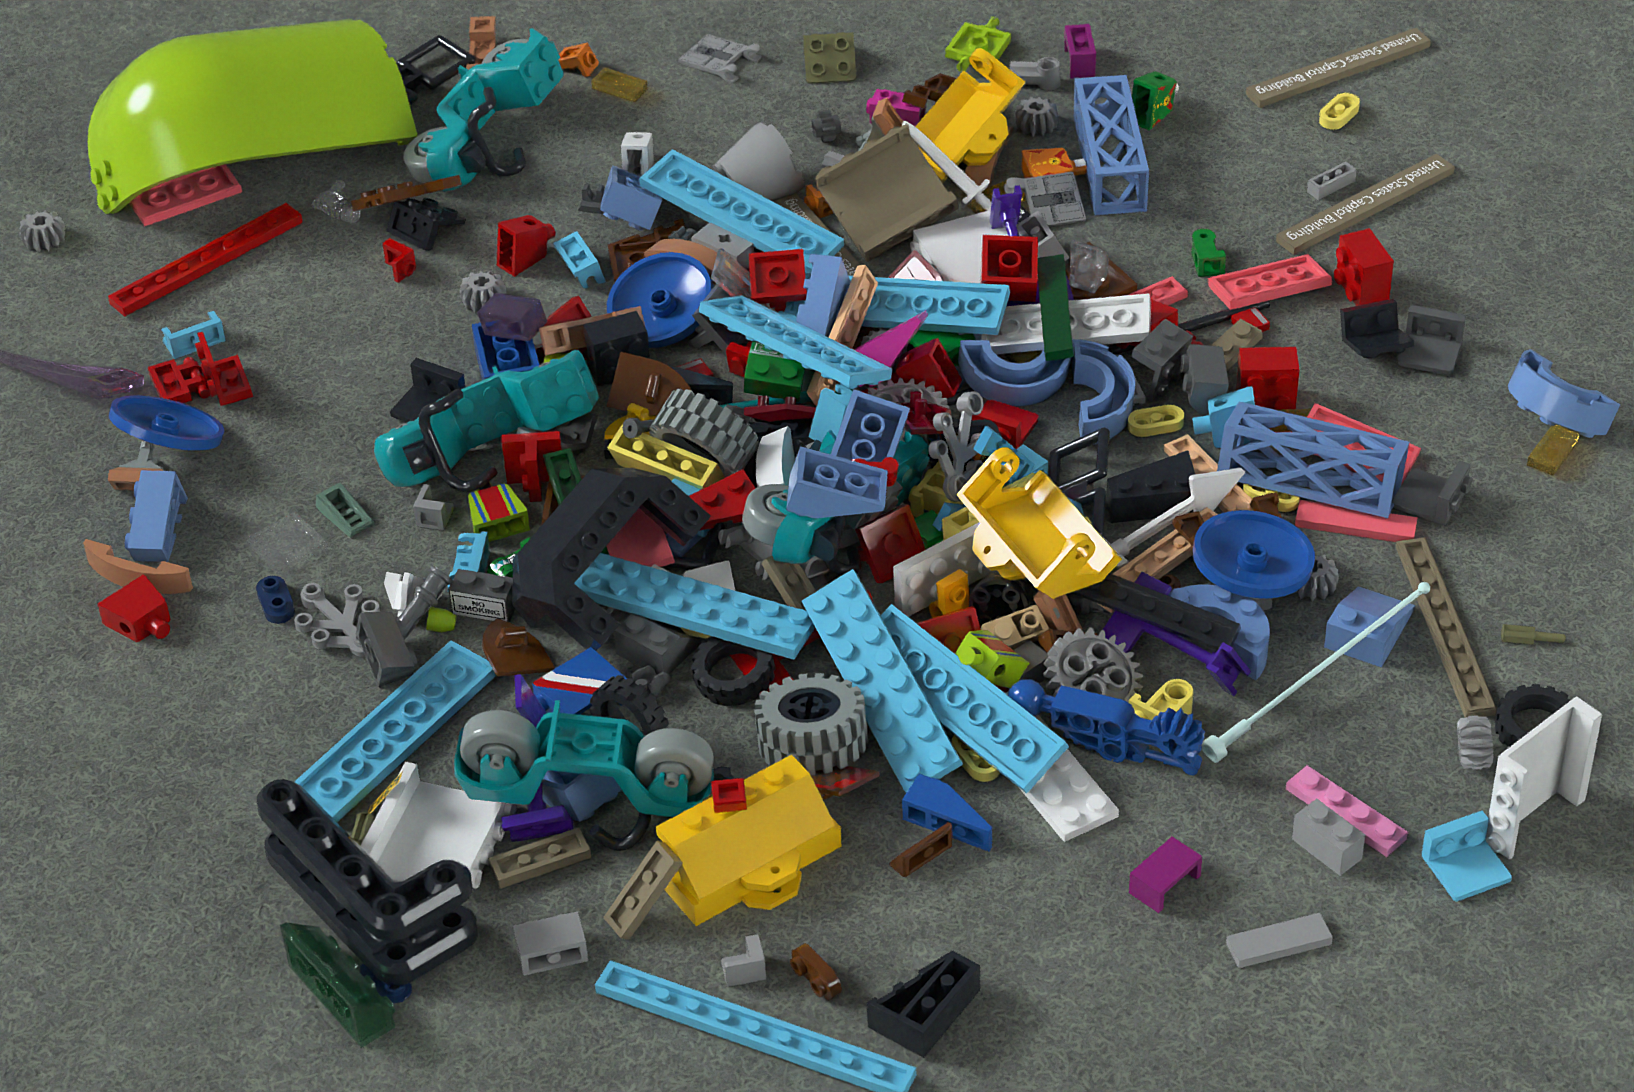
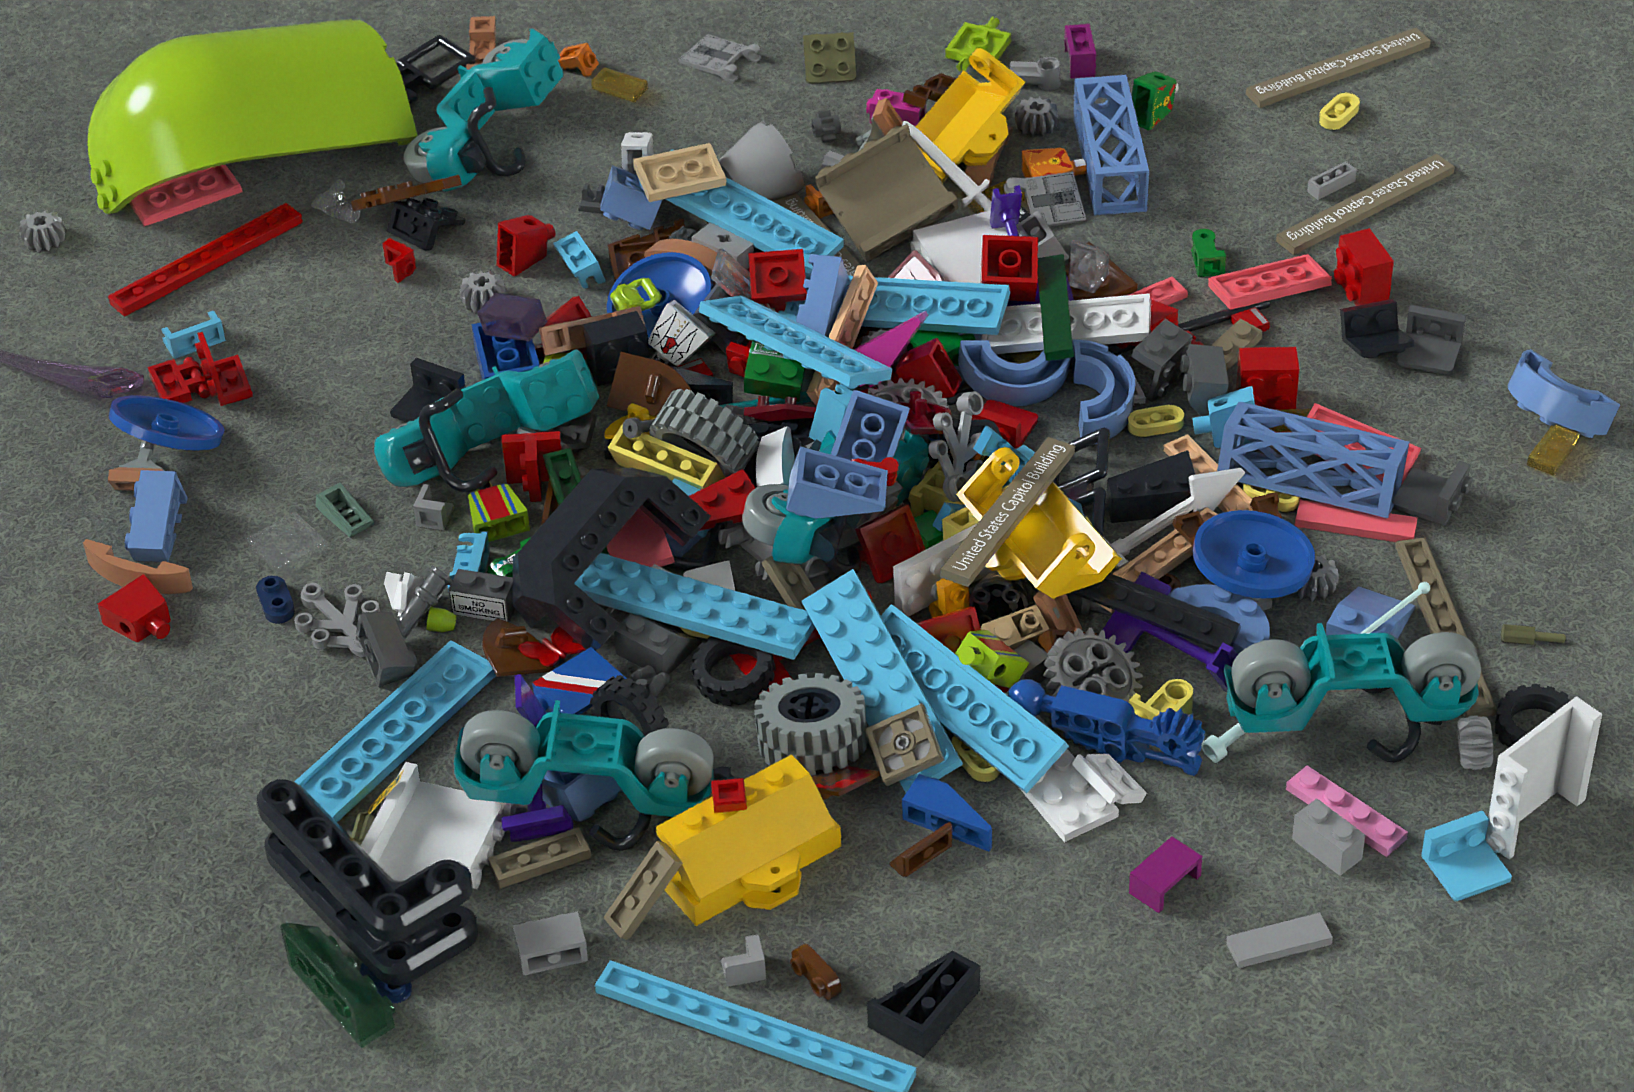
none -> red piece [518,626,586,667]
none -> lime piece [610,278,662,311]
none -> tan plate [633,143,726,202]
none -> white torso [648,300,715,366]
none -> dark tan piece [865,703,945,786]
none -> dark tan tile [940,437,1075,587]
none -> white plate [1072,754,1147,804]
none -> piece [1224,623,1481,763]

